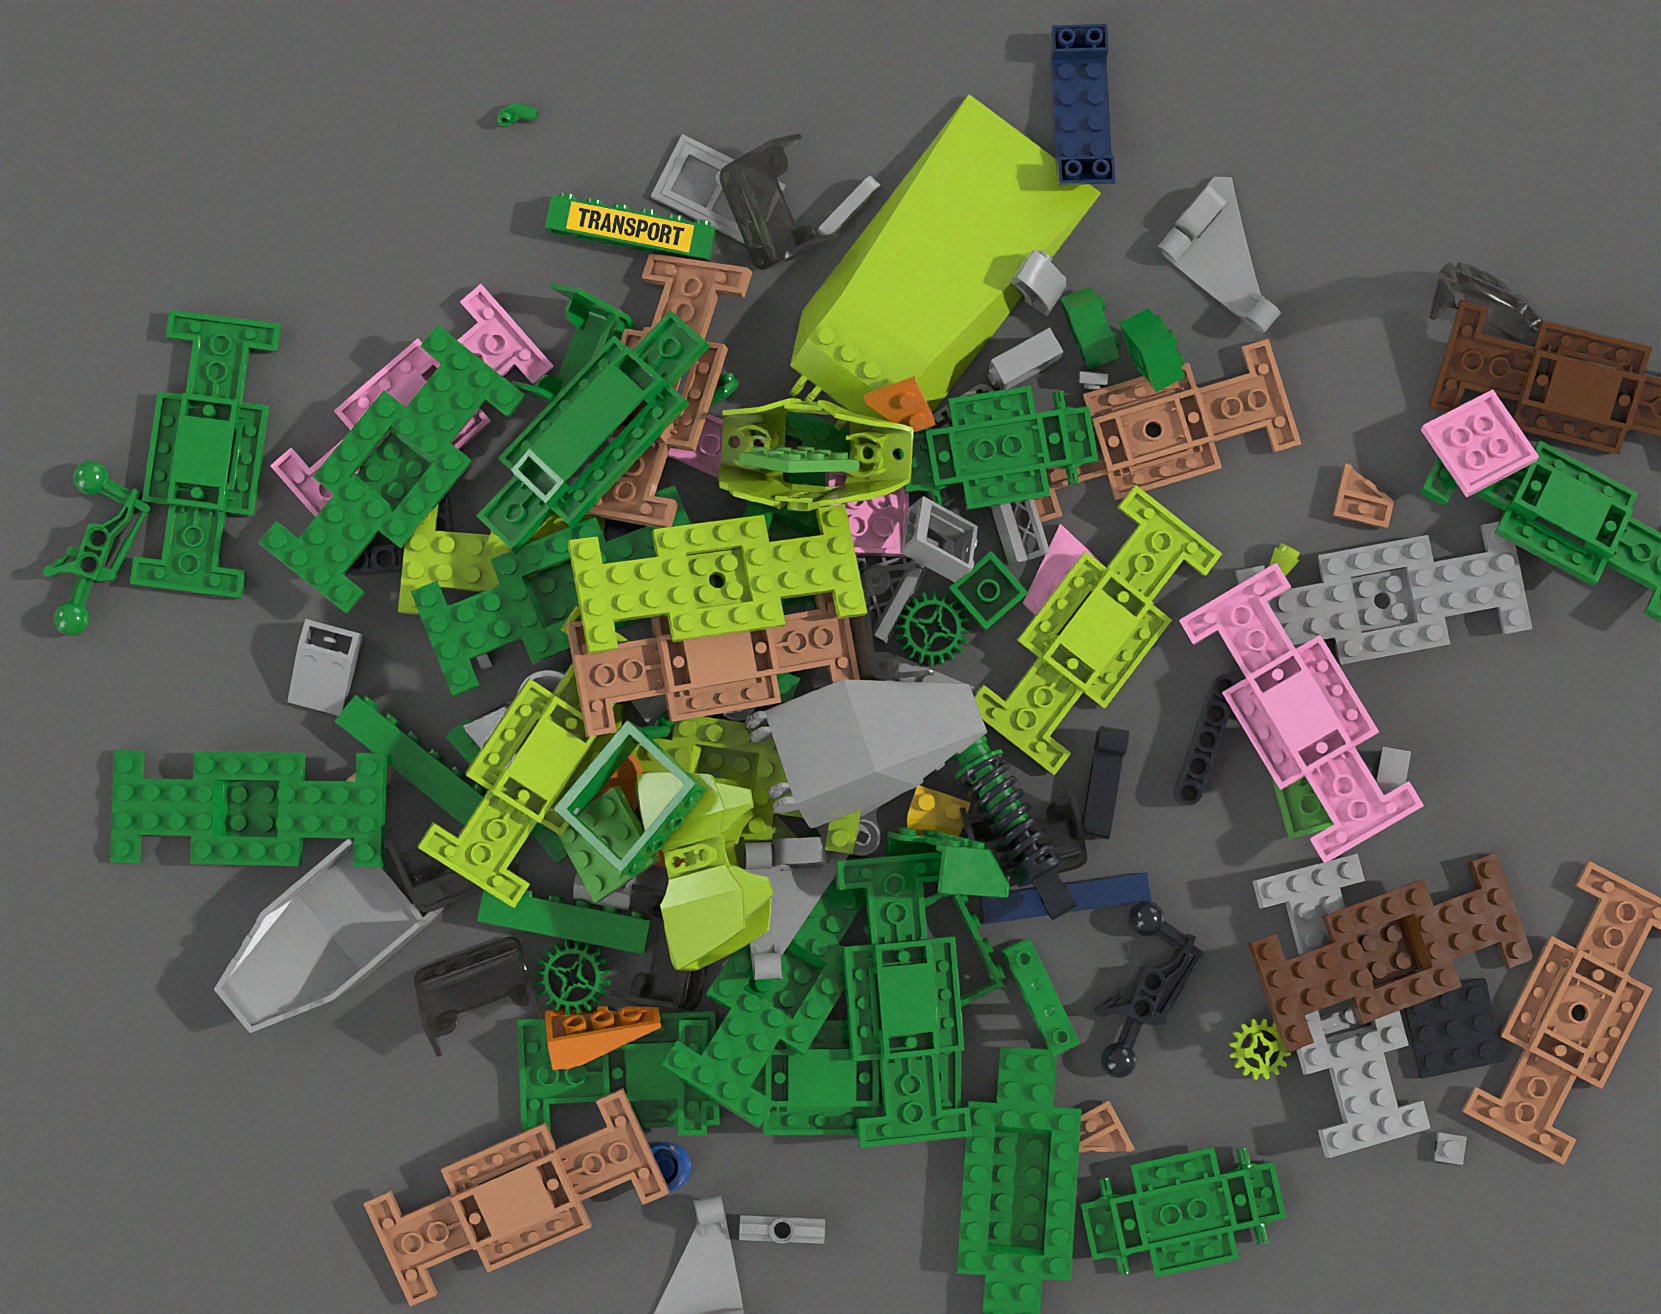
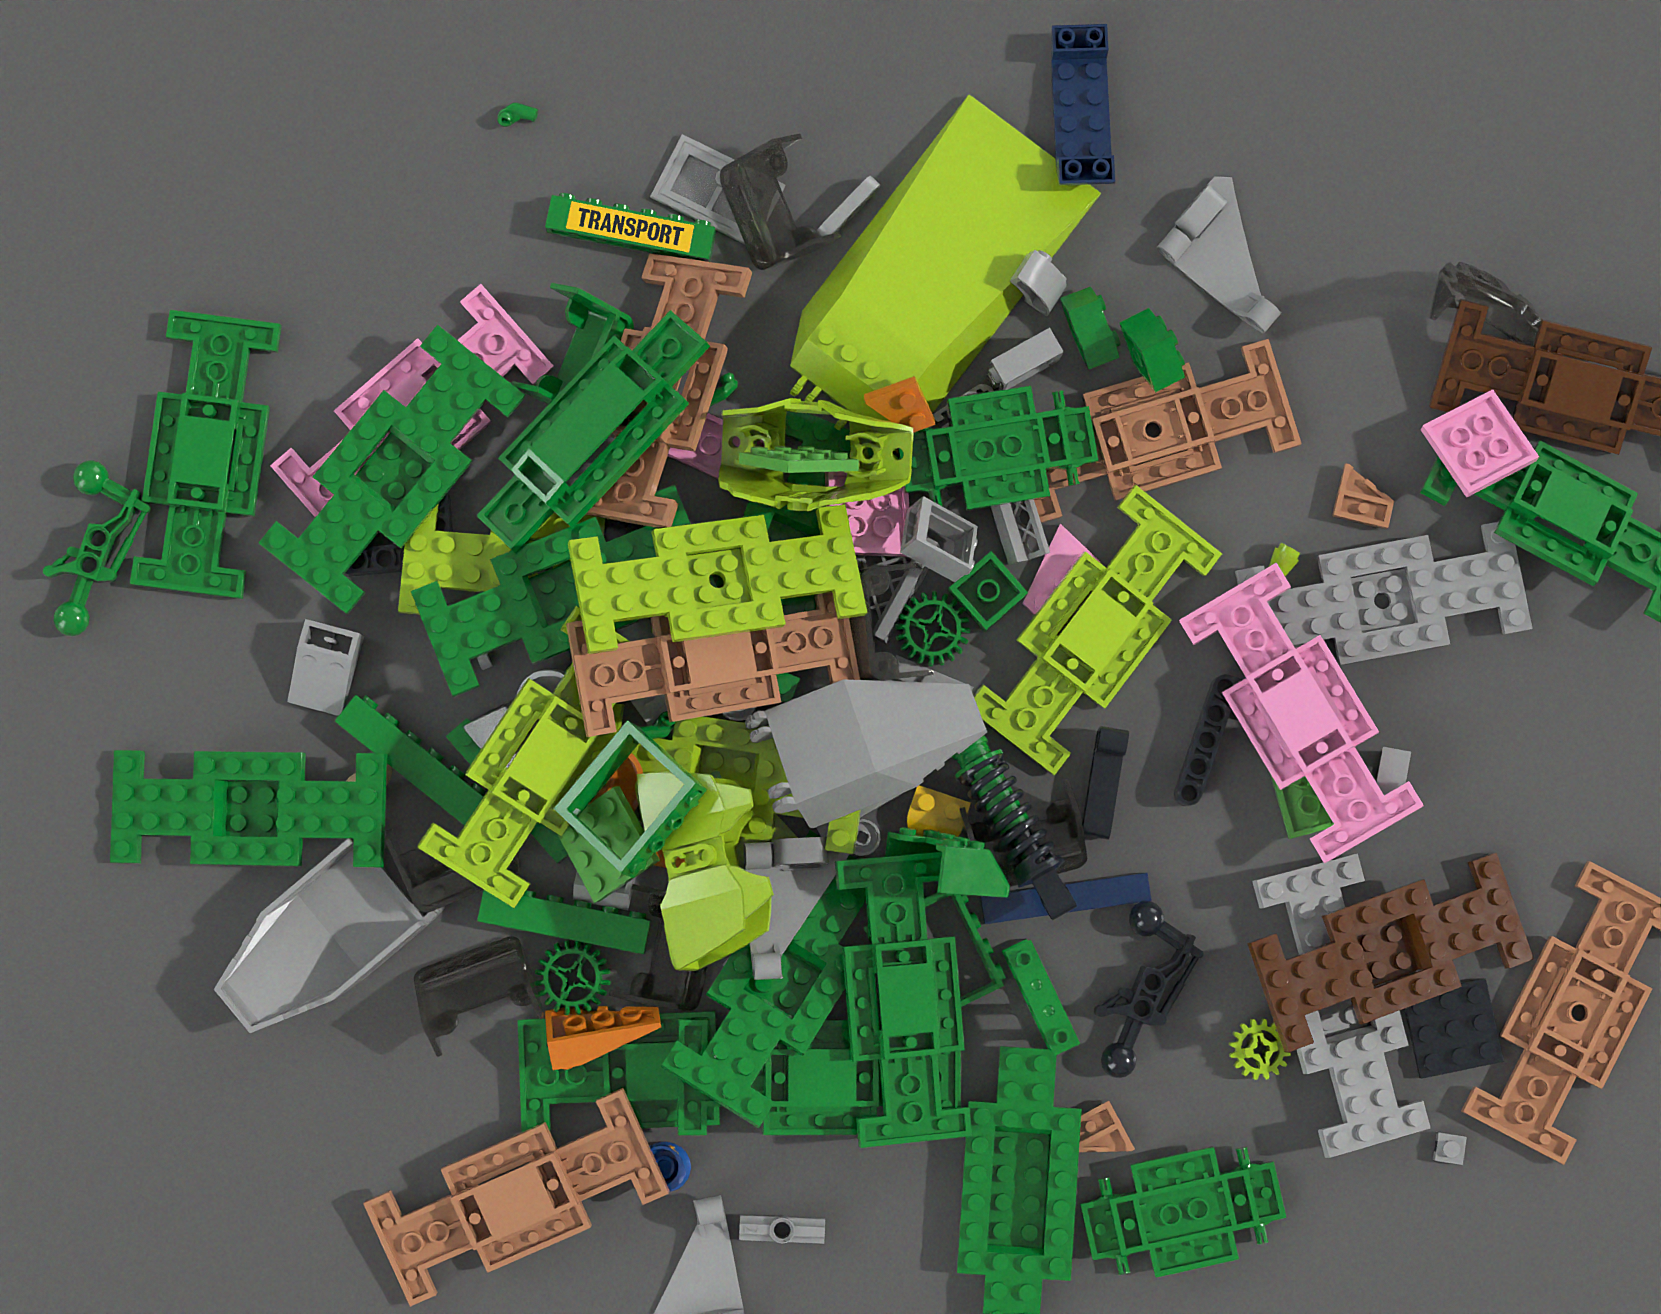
light grey plate [1078,370,1108,389] -> none

